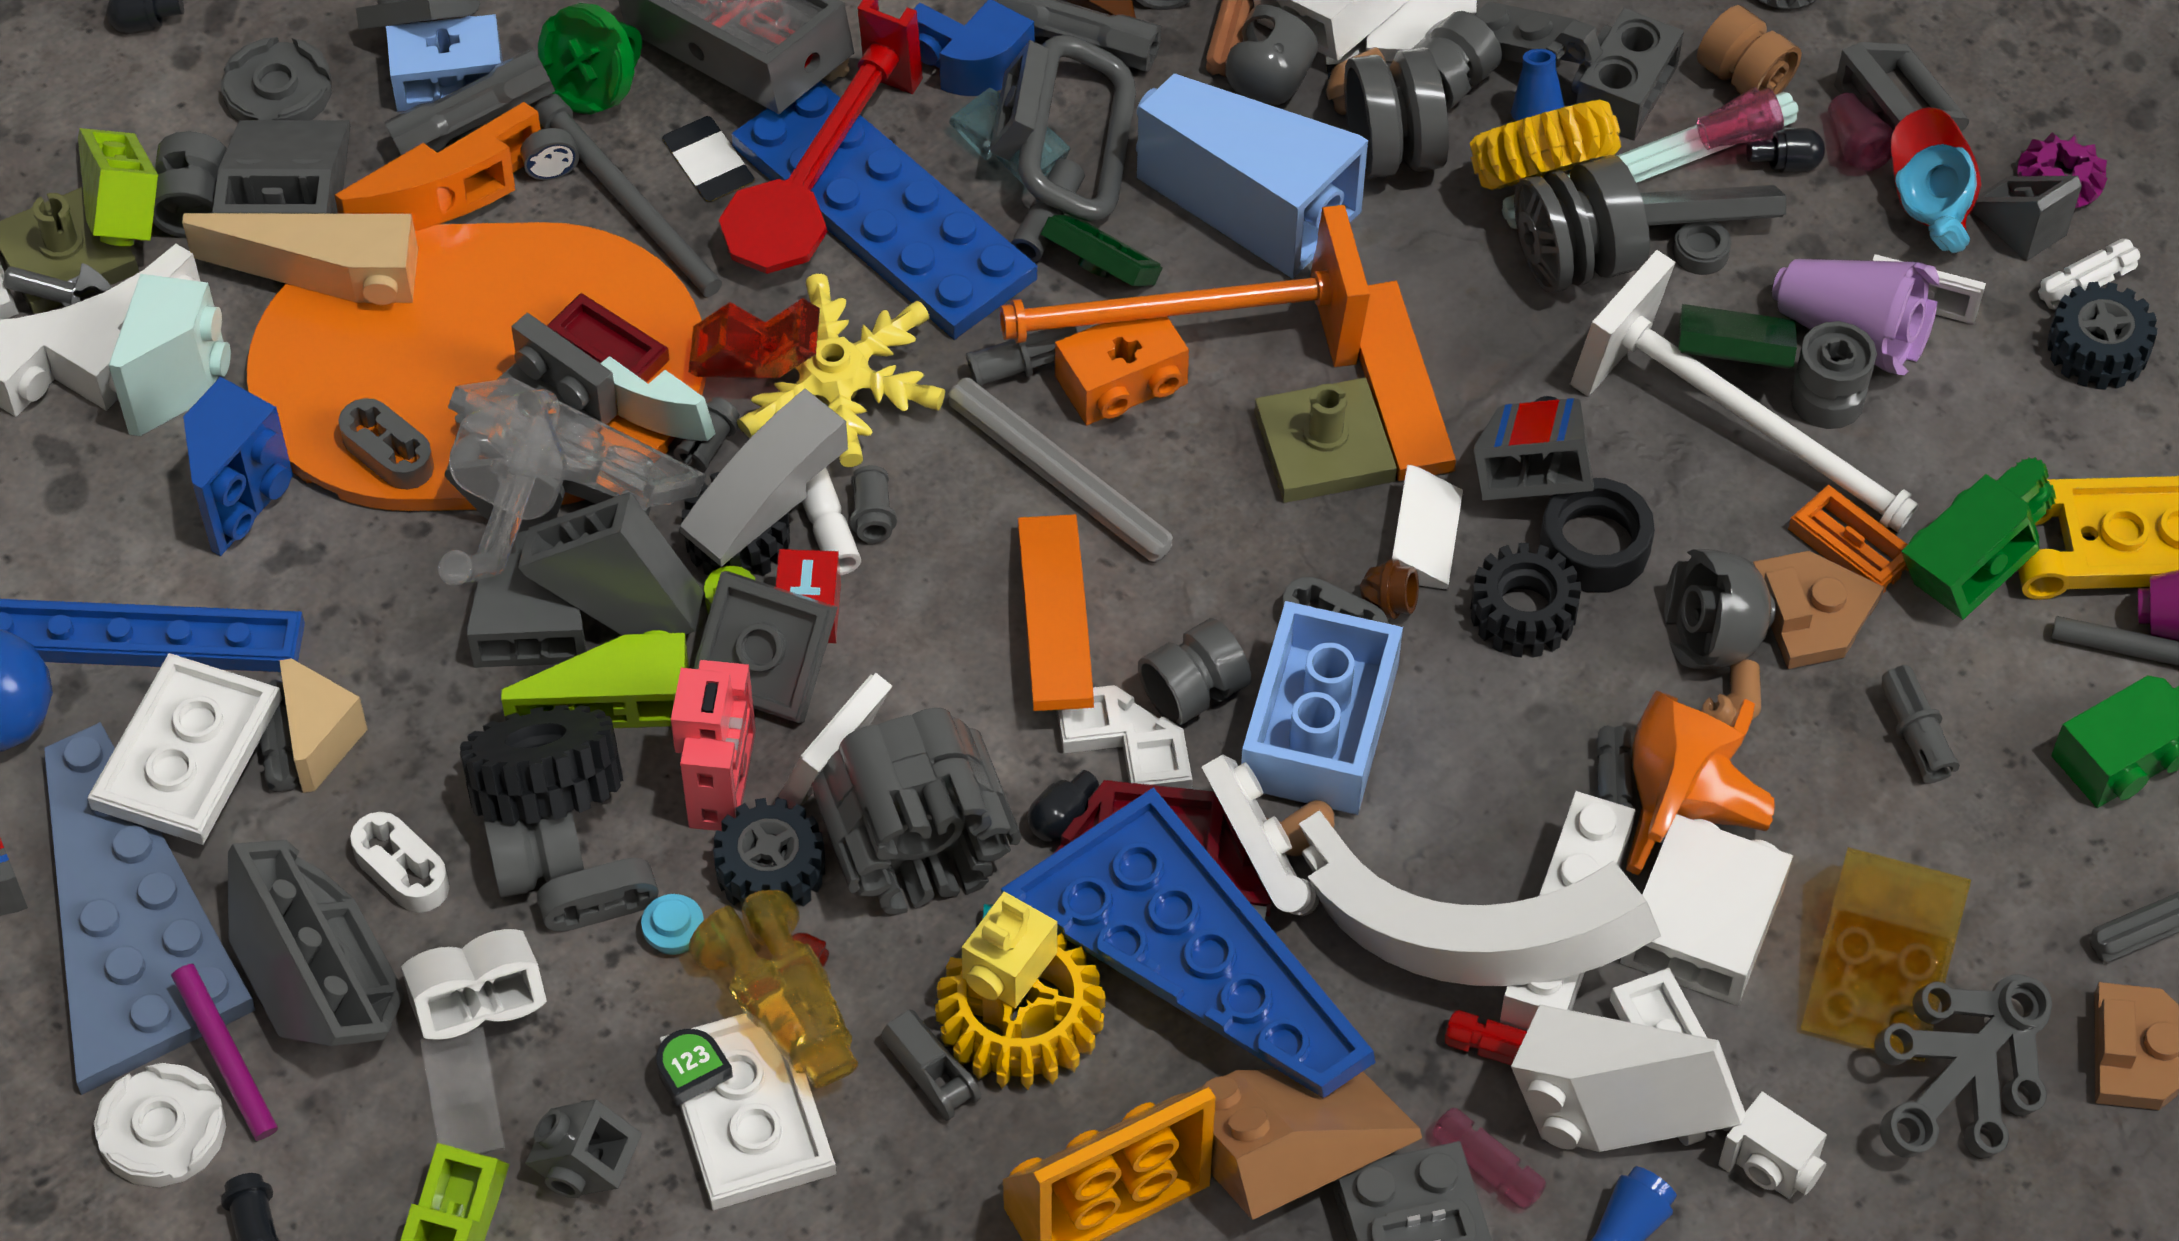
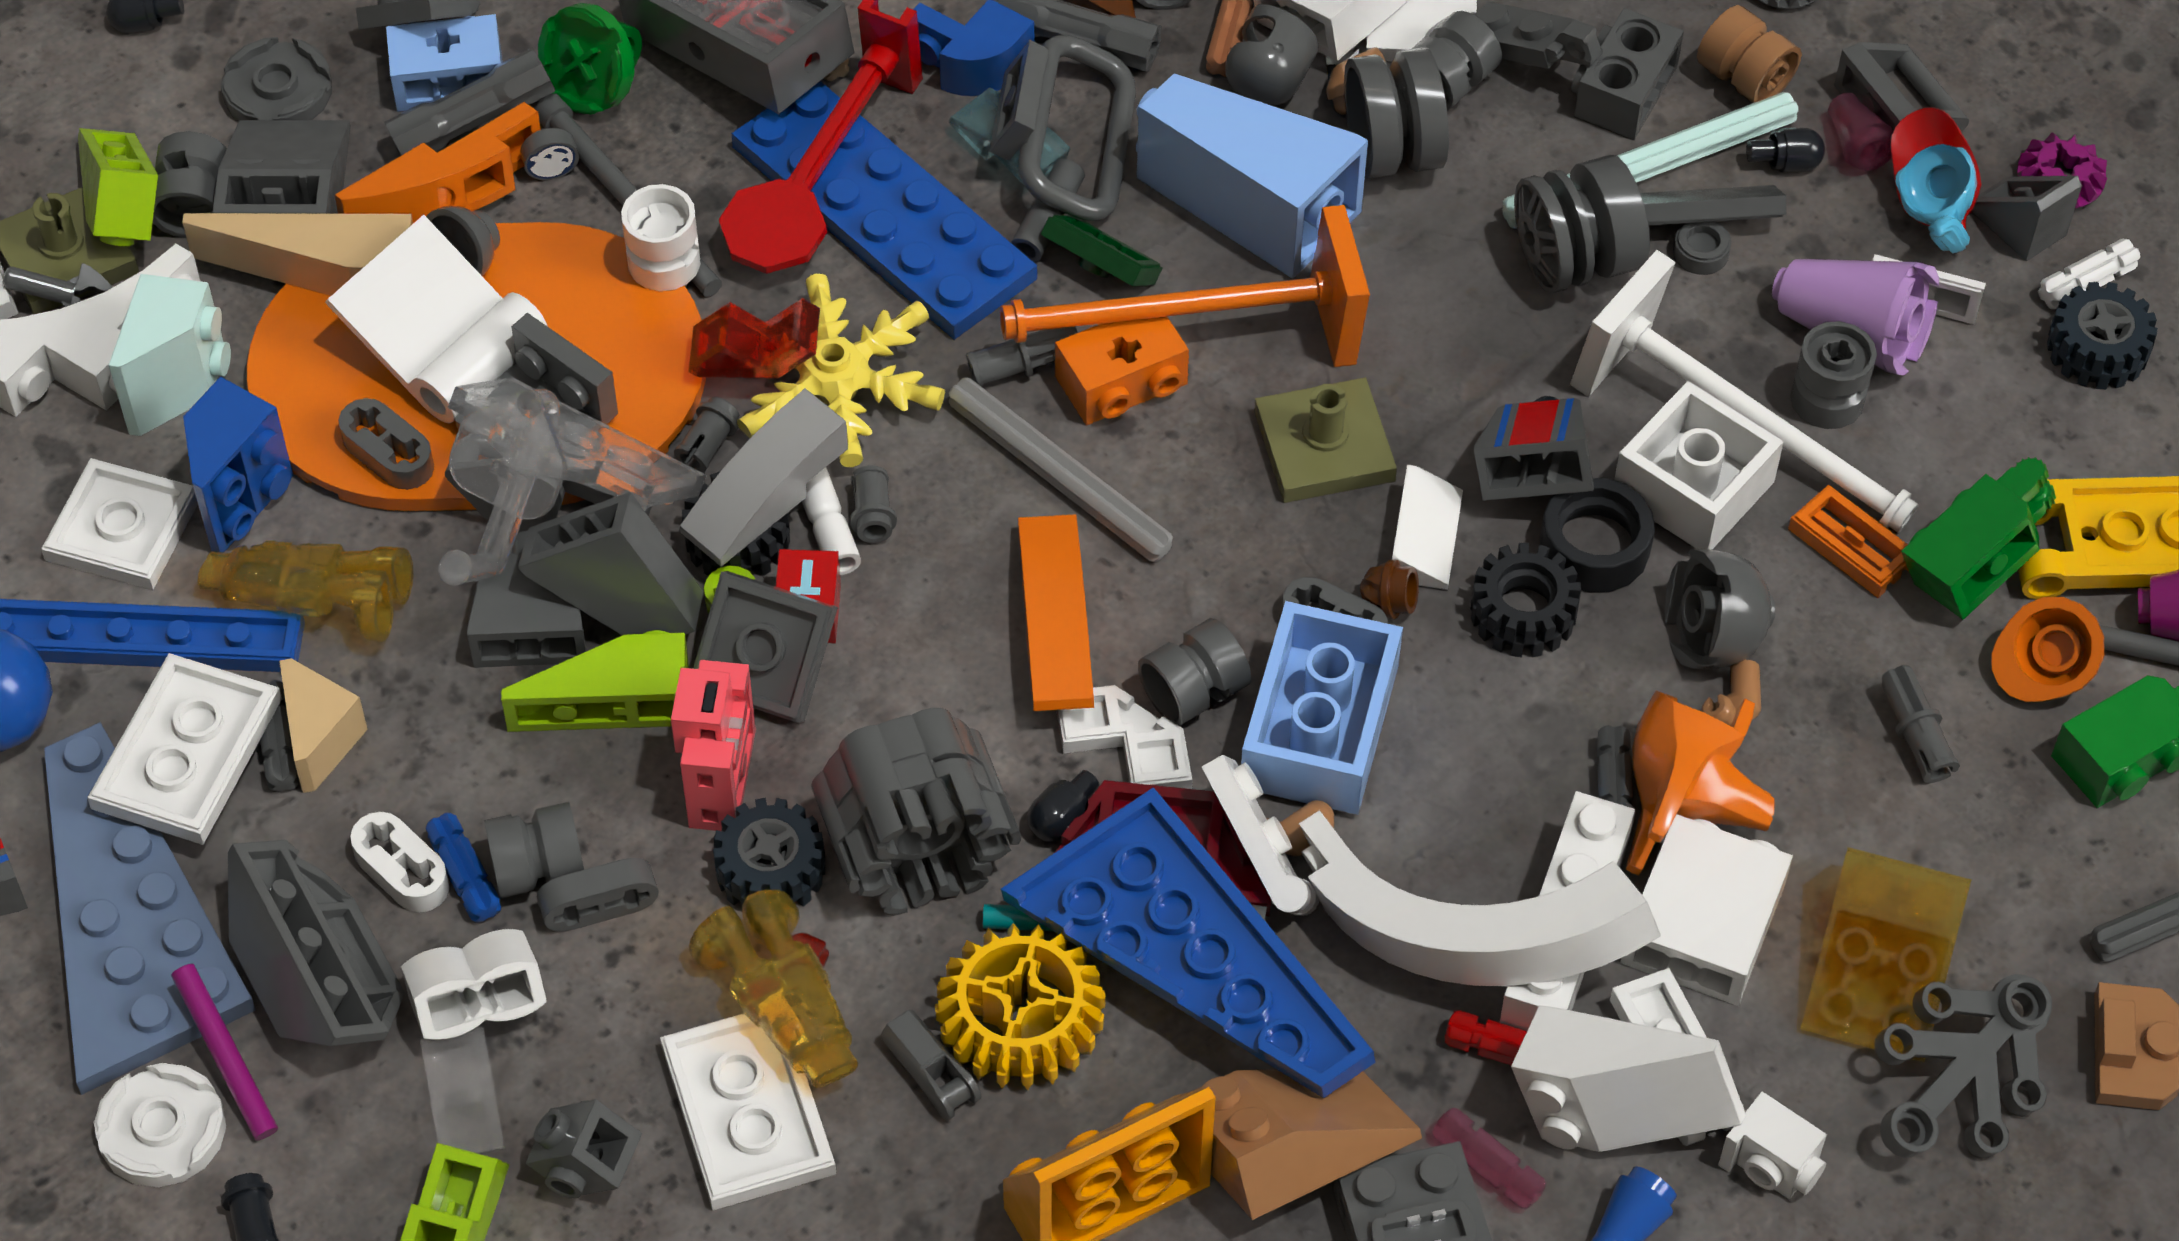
black tyre [460,705,623,824] -> none
dark red tile [547,293,670,383] -> none
light aqua slope [600,356,716,441] -> none
medium azure plate [641,894,704,955] -> none
tile [656,1029,733,1106] -> none
sticker [663,116,755,201] -> none
white tile [778,673,892,809] -> none
light yellow brick [962,891,1057,1009] -> none
orange tile [1358,280,1456,481] -> none
yellow gear [1469,99,1621,190] -> none
blue cone [1511,49,1565,121] -> none
dark green tile [1678,304,1797,368] -> none
clear pink cone [1696,87,1784,150] -> none
medium nougat plate [1753,551,1884,669] -> none
none -> white tile [41,458,198,590]
none -> clear yellow piece [198,540,414,642]
none -> white door [325,215,548,423]
none -> dark grey piece [426,206,500,276]
none -> blue axle [426,813,501,923]
none -> white wheel [621,184,701,291]
none -> white brick [1614,381,1784,550]
none -> orange piece [1992,597,2105,702]

